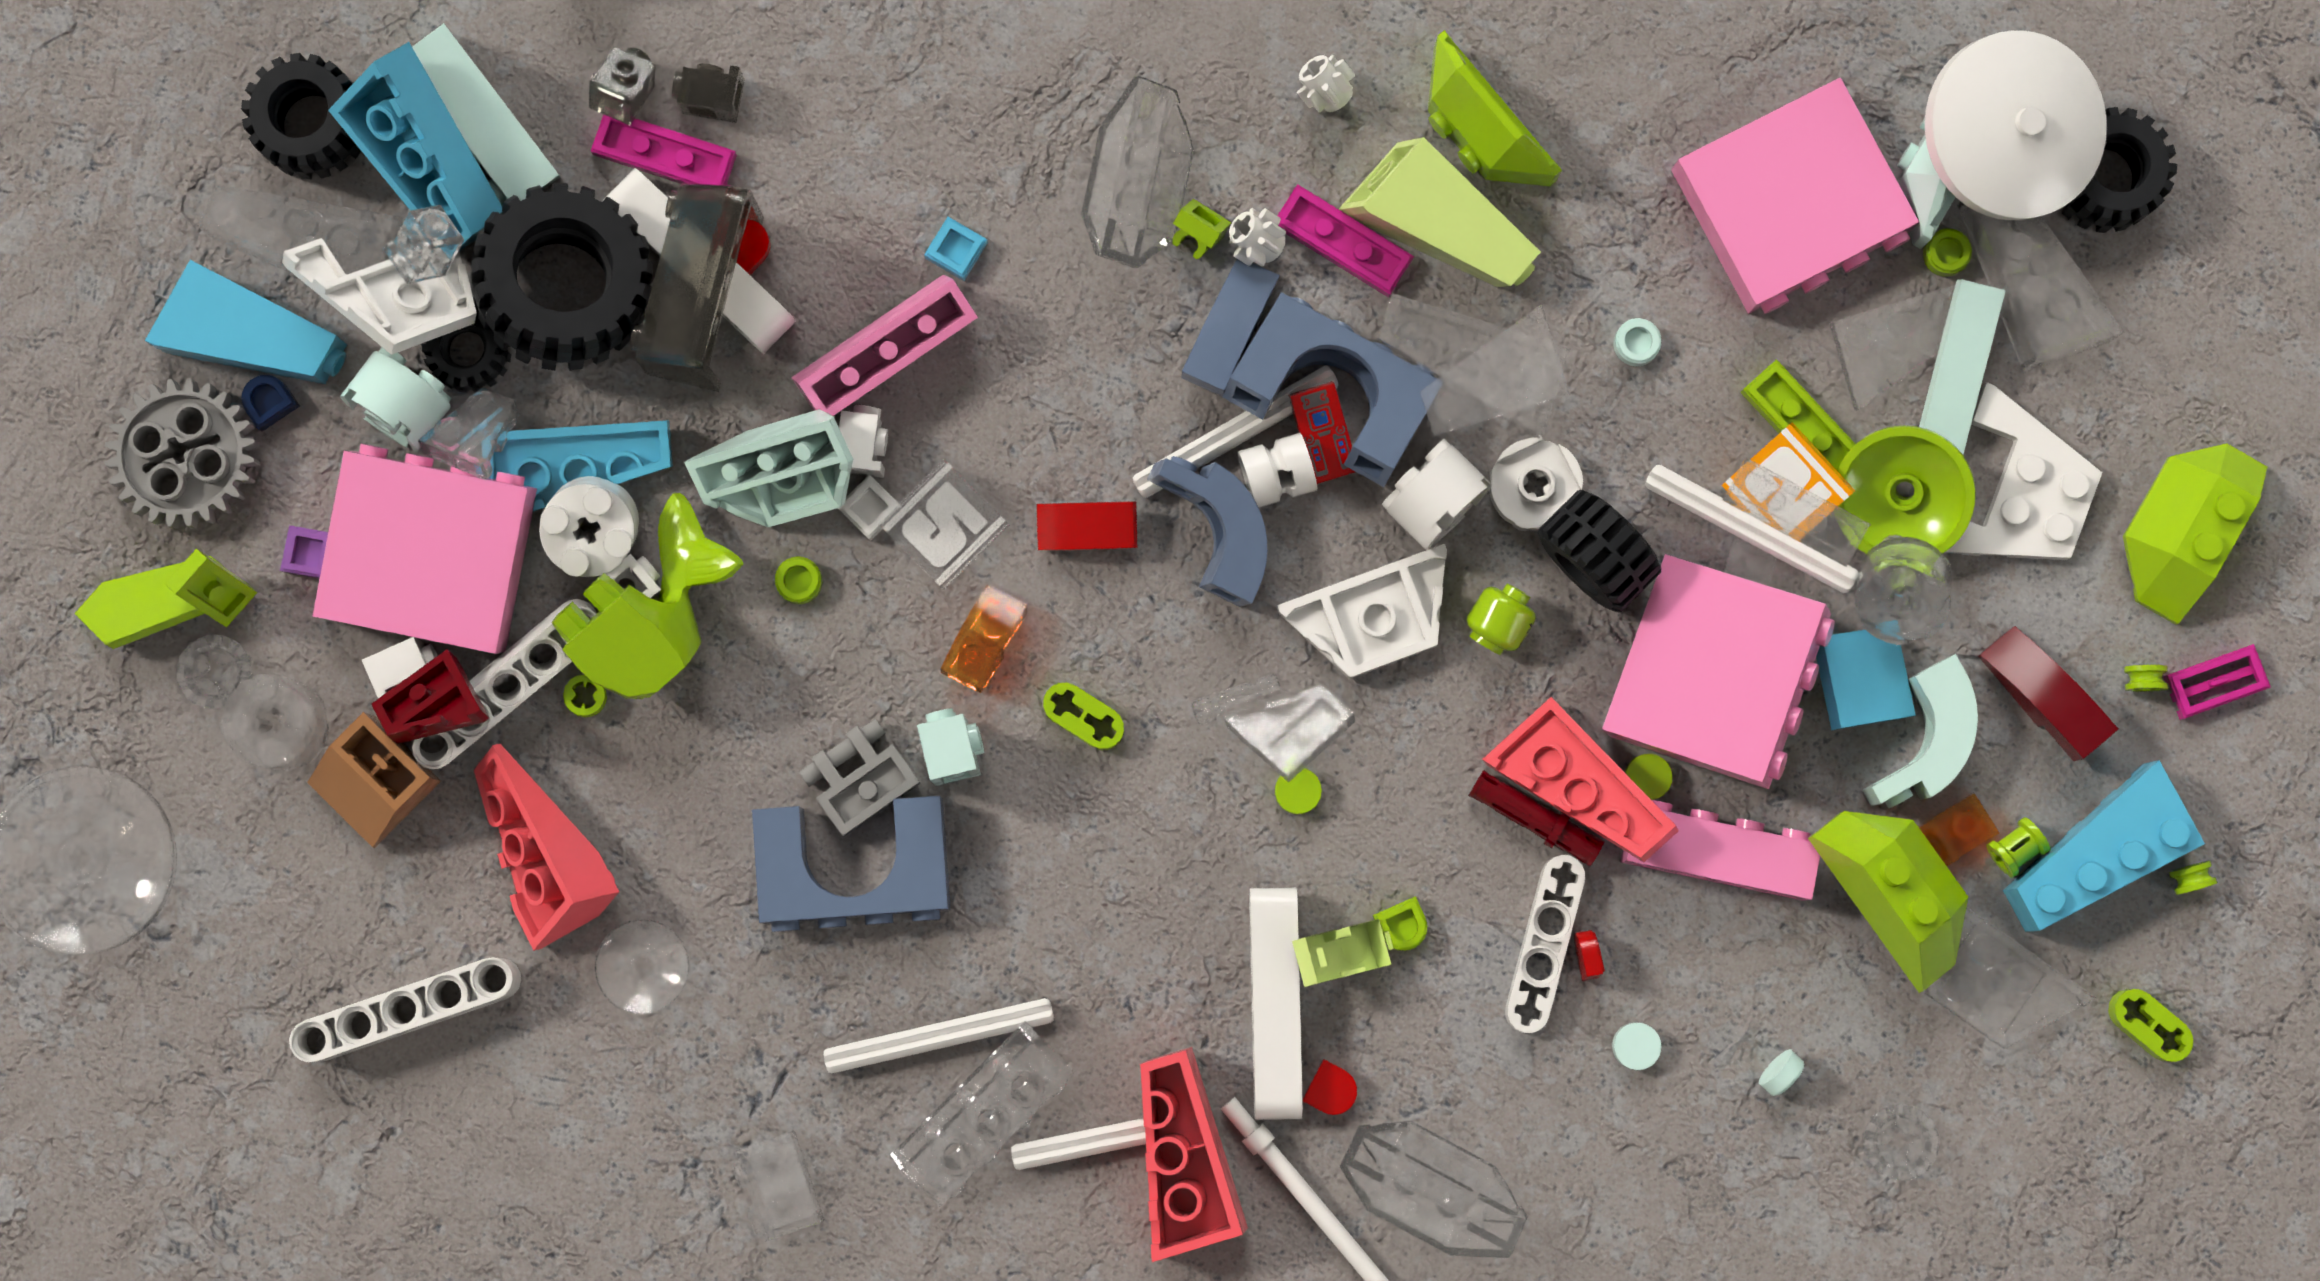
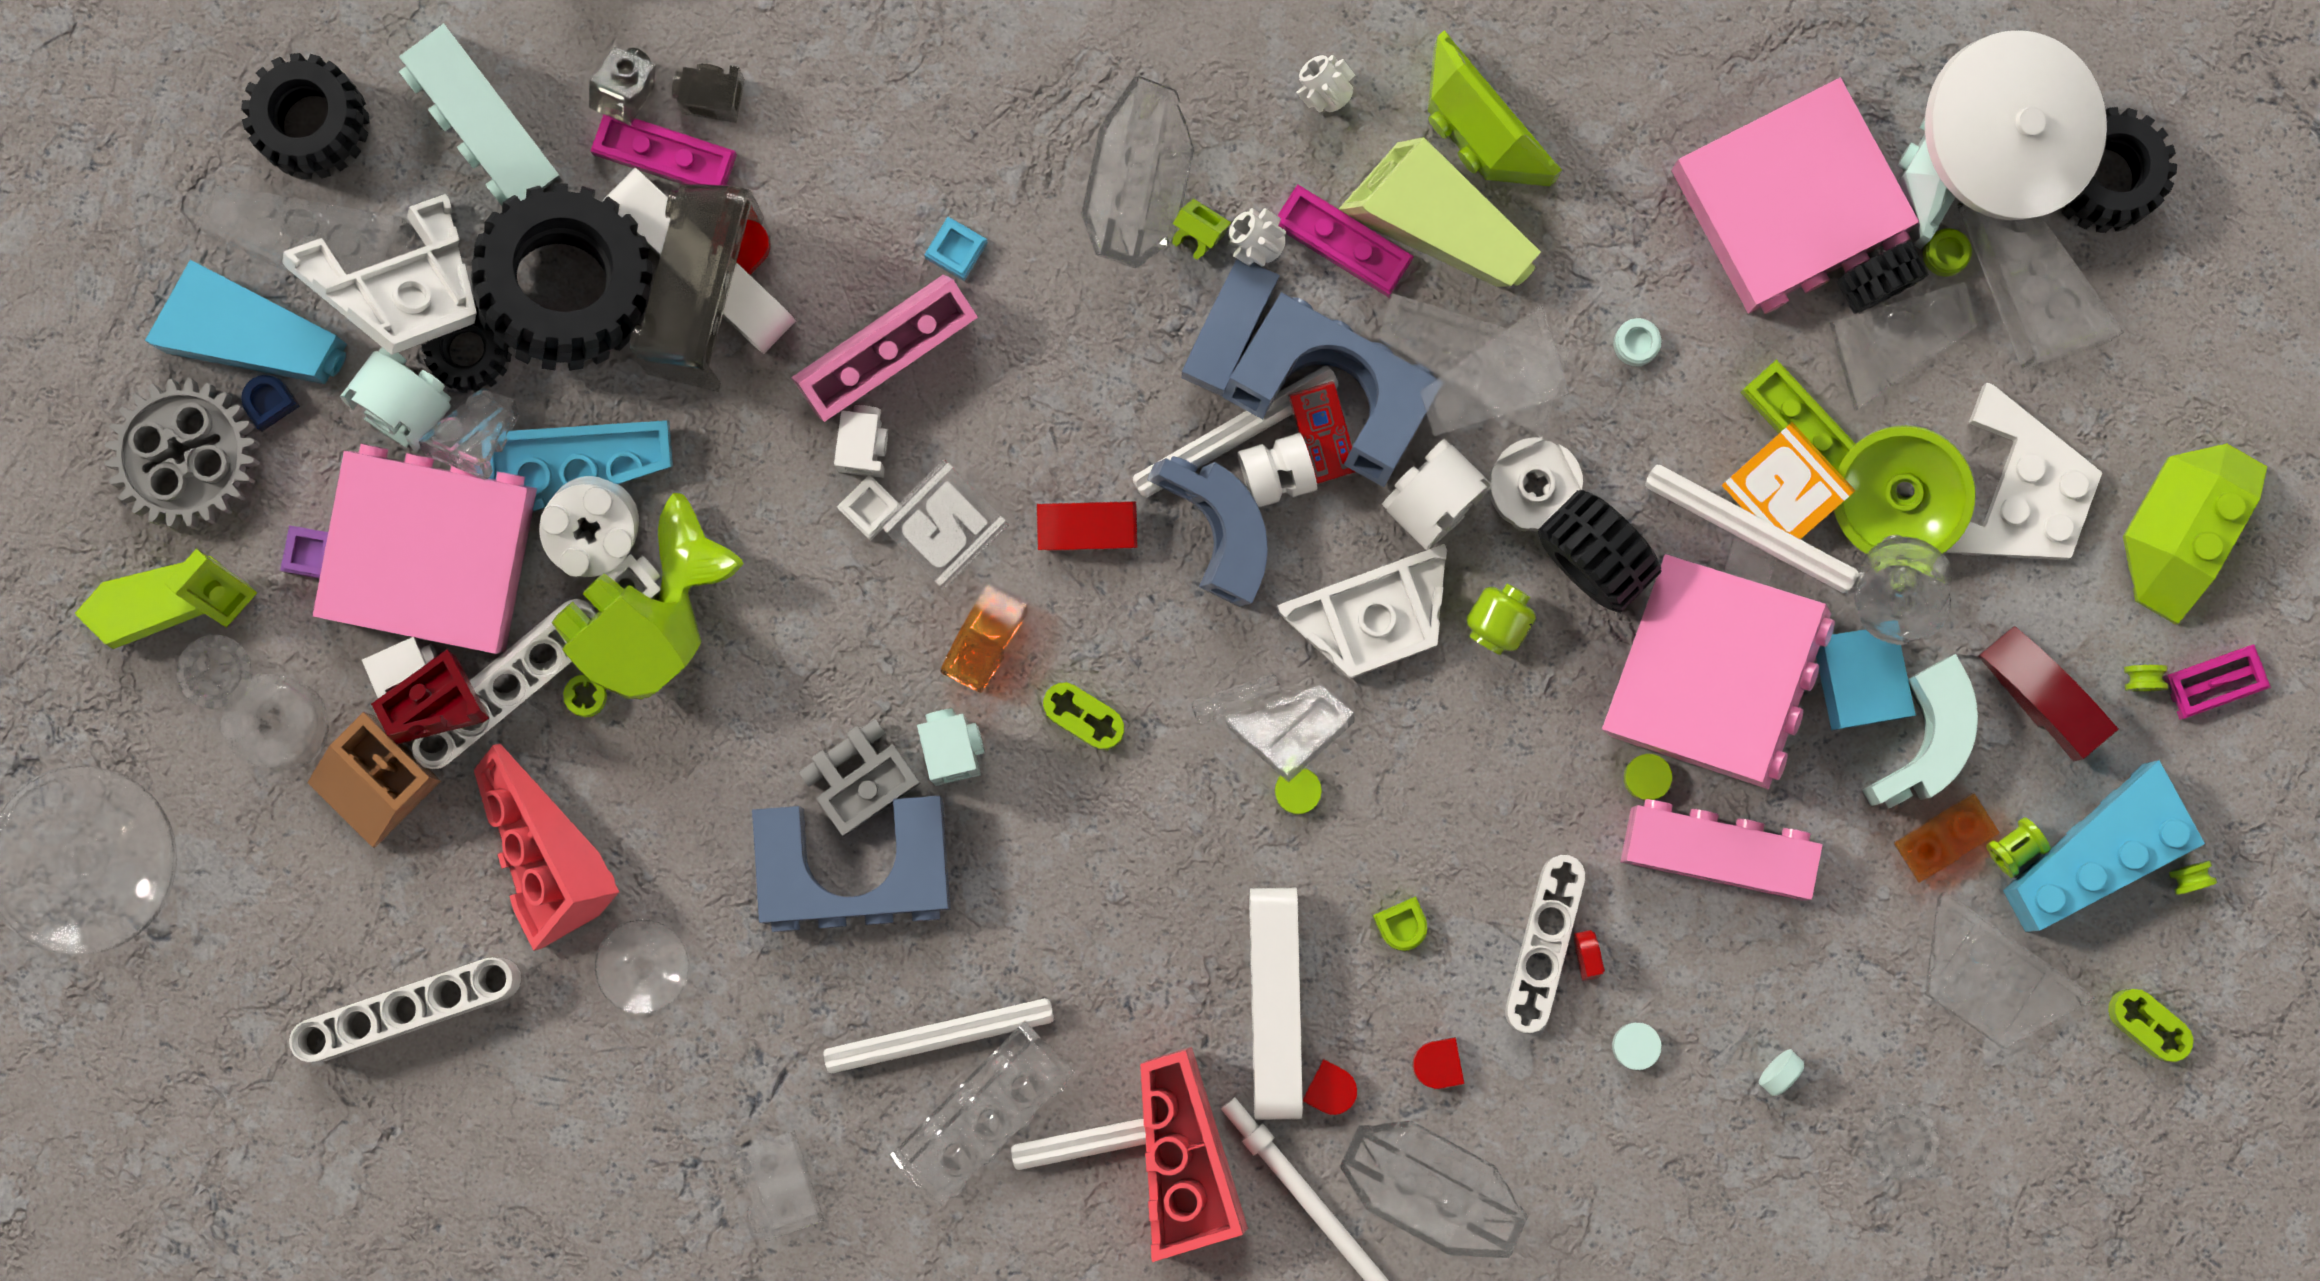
medium azure wedge [328,42,502,257] -> none
clear brick [383,205,464,284] -> none
light aqua wedge [684,409,853,527] -> none
lime tile [775,556,823,604] -> none
yellowish green piece [1292,919,1394,987] -> none
dark red pin [1468,770,1605,867] -> none
coral wing [1482,697,1679,862] -> none
clear tile [1723,458,1871,567] -> none
lime wedge [1808,811,1969,993] -> none
light aqua tile [1919,279,2006,454] -> none
none -> red tile [1412,1037,1464,1089]
none -> black tyre [1836,241,1929,314]

